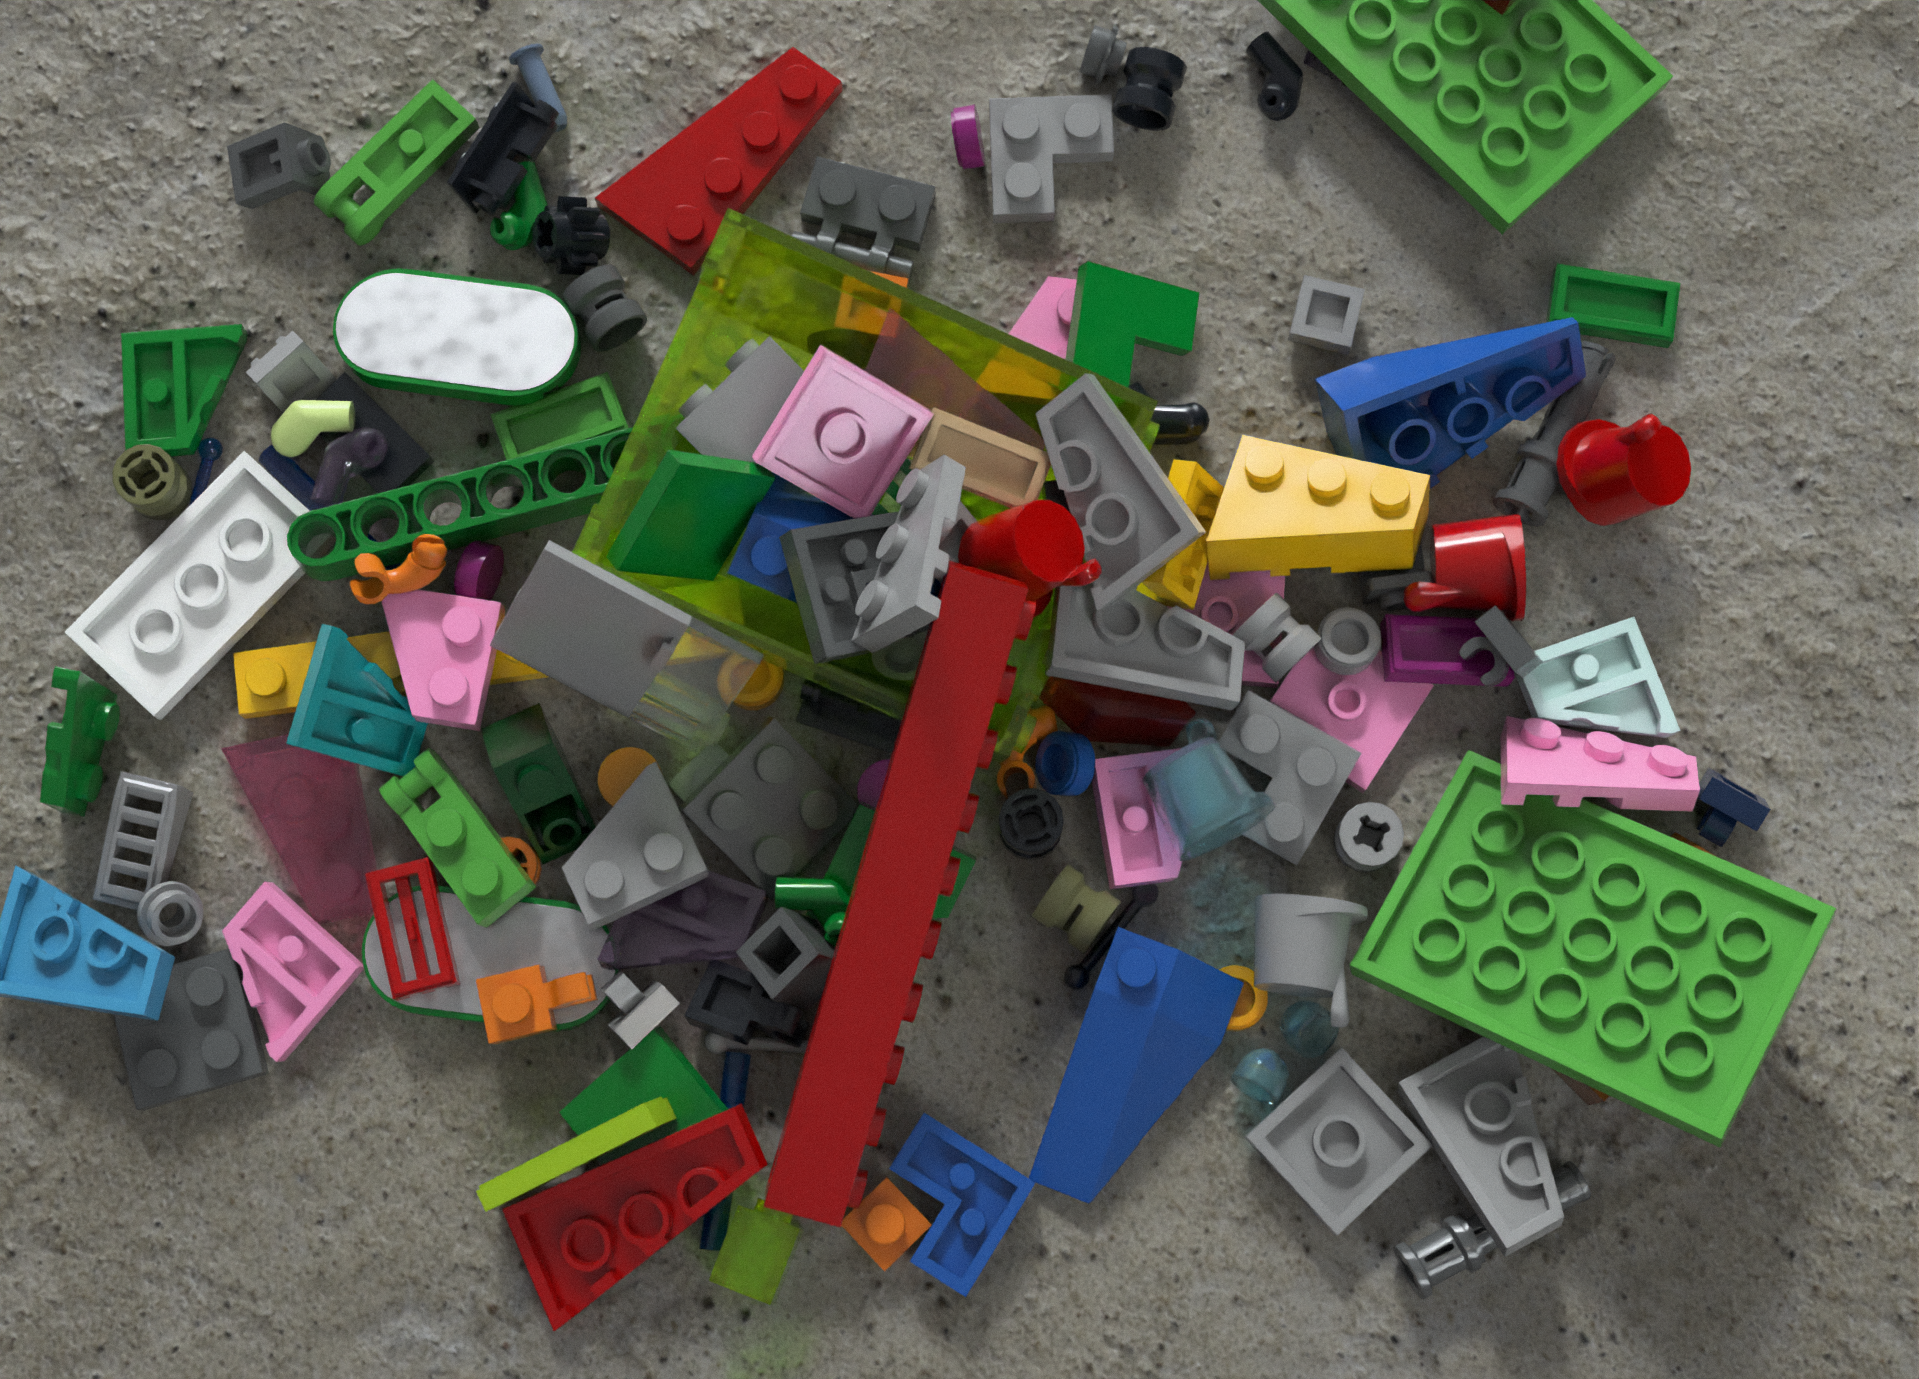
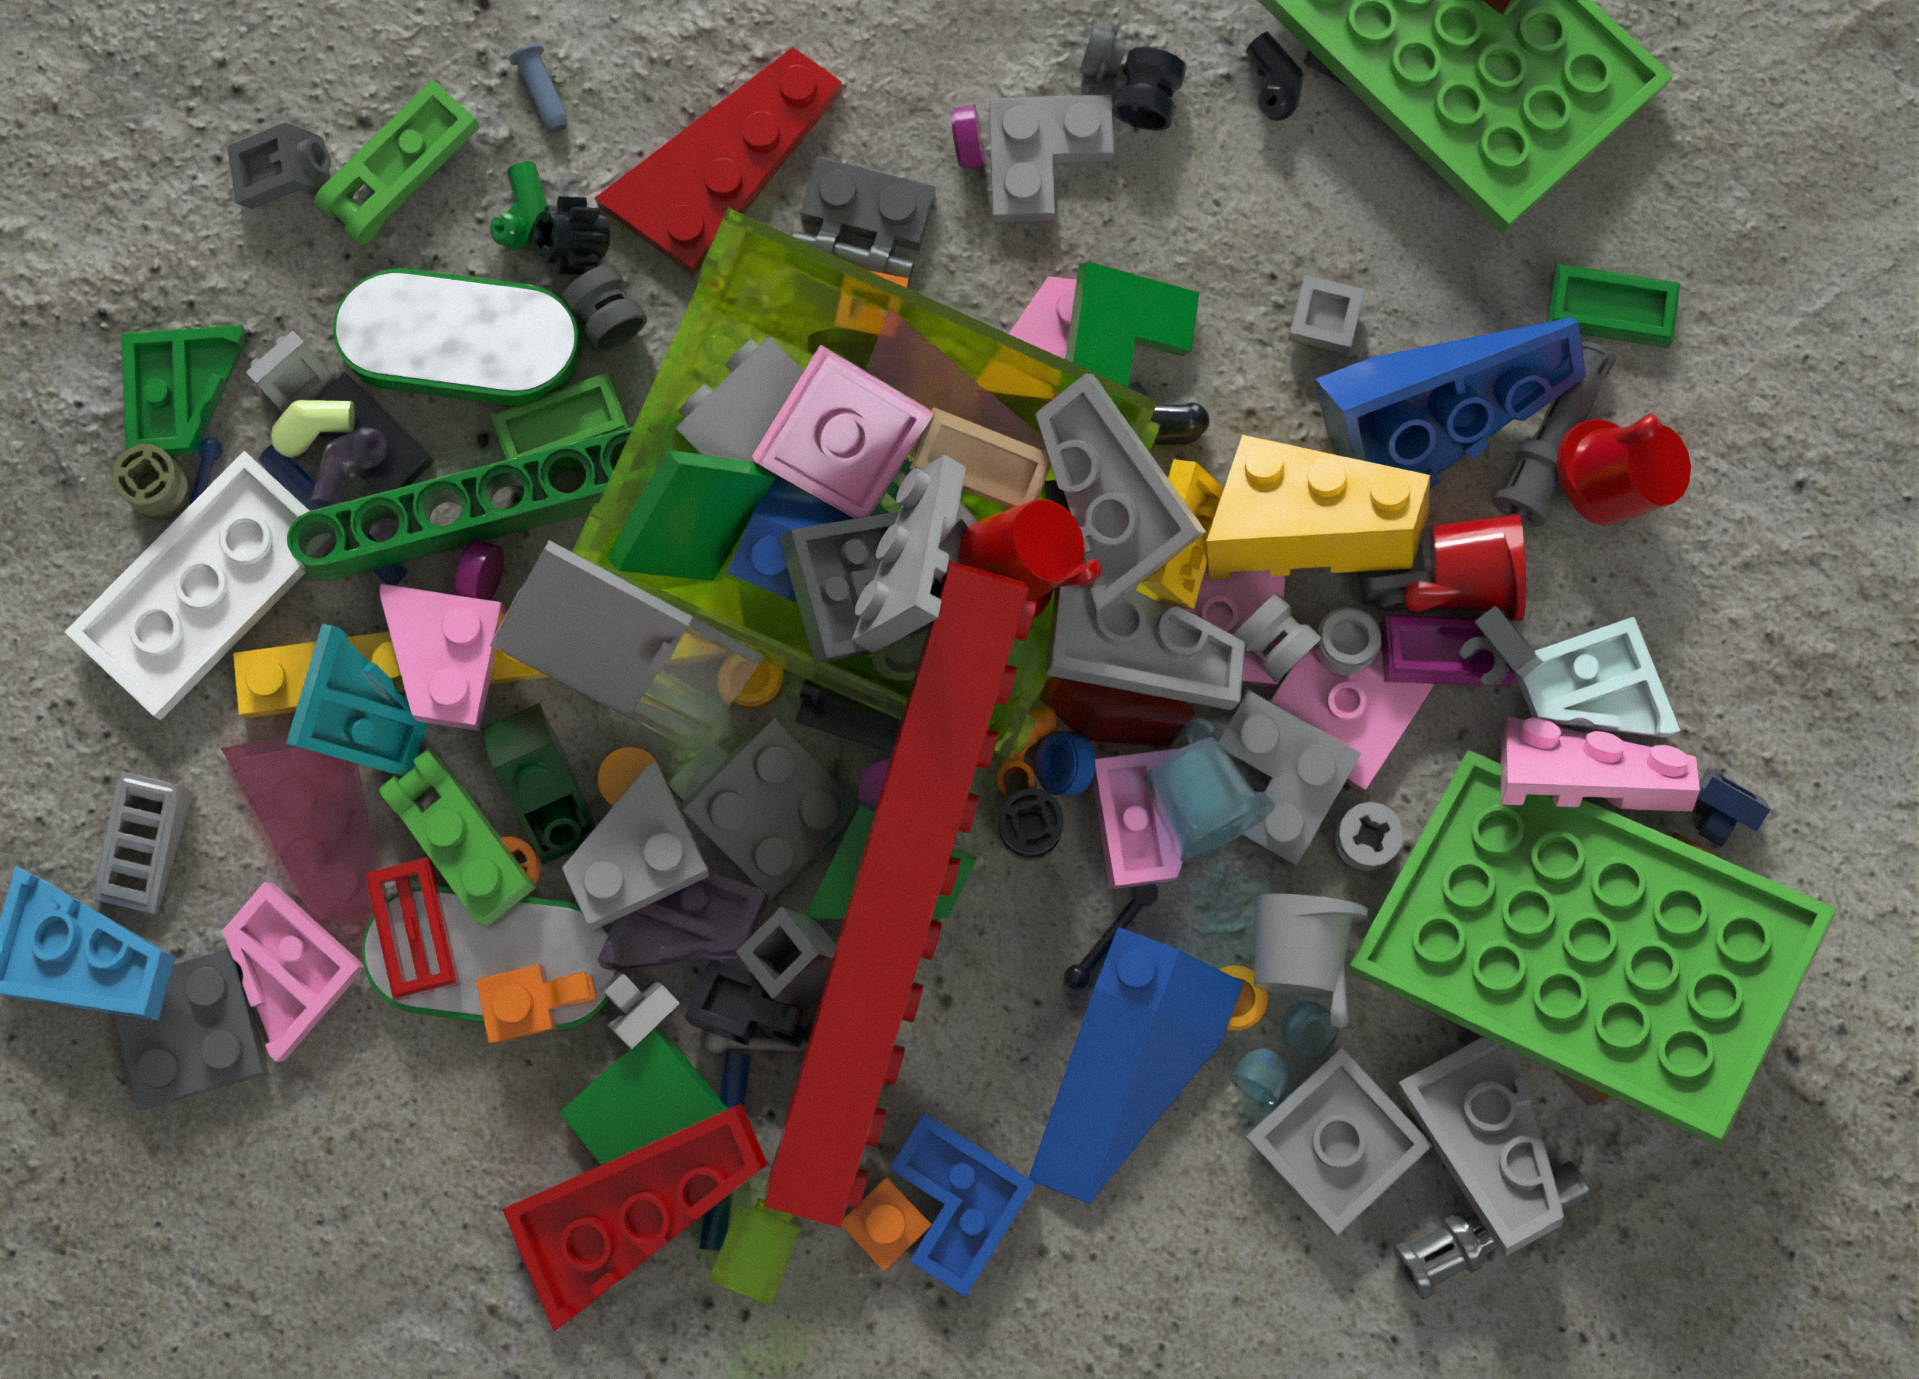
green wing [40,666,120,817] -> none
light grey plate [137,881,203,946] -> none
orange arm [350,534,447,604] -> none
black hinge [447,82,559,216] -> none
lime tile [476,1096,677,1212] -> none
green arm [775,877,850,947] -> none
olive wheel [1031,864,1121,954] -> none

